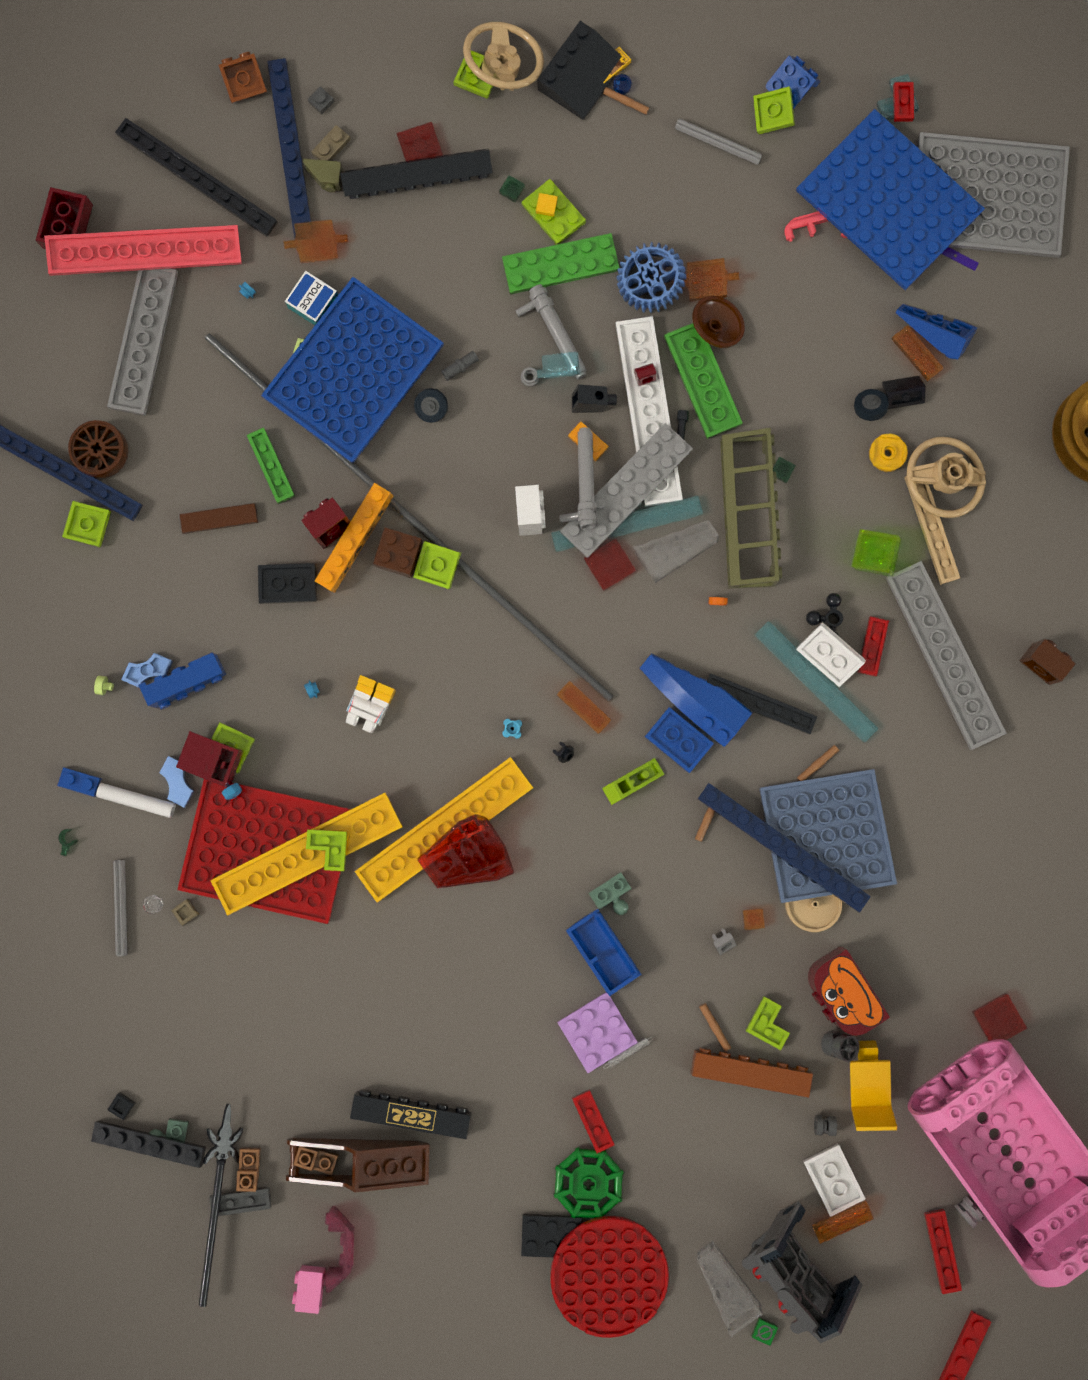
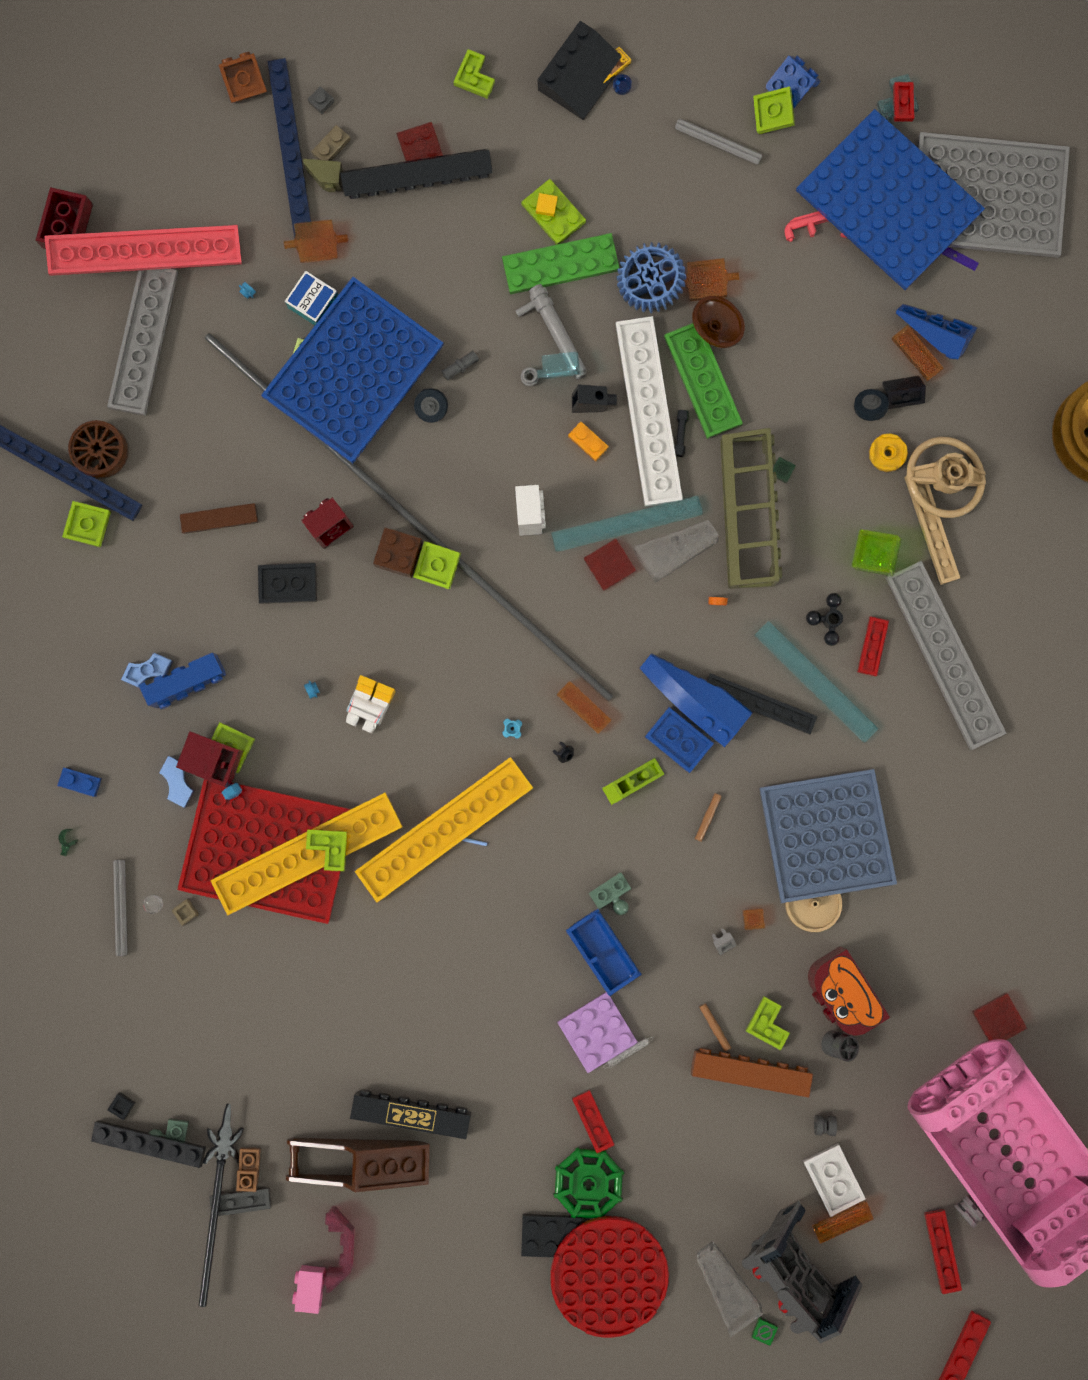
yellowish green tile [94,675,114,695] -> none
white piece [96,783,176,818] -> none
black plate [115,118,278,237] -> none
bright green plate [247,427,296,504] -> none
medium nougat slope [293,1146,339,1175] -> none
light orange brick [315,483,394,593] -> none
clear red wedge [418,814,514,888] -> none
tan piece [463,22,544,91] -> none
clear green plate [499,175,525,203] -> none
light grey cylinder [559,427,597,529] -> none
light grey plate [560,423,693,559] -> none
medium nougat piece [603,87,649,115] -> none
dark red brick [634,363,657,386] -> none
dark blue plate [697,783,871,913] -> none
white plate [796,622,866,687] -> none
medium nougat piece [797,745,839,781] -> none
yellow piece [850,1040,897,1131] -> none
reddish brown brick [1019,639,1076,685] -> none

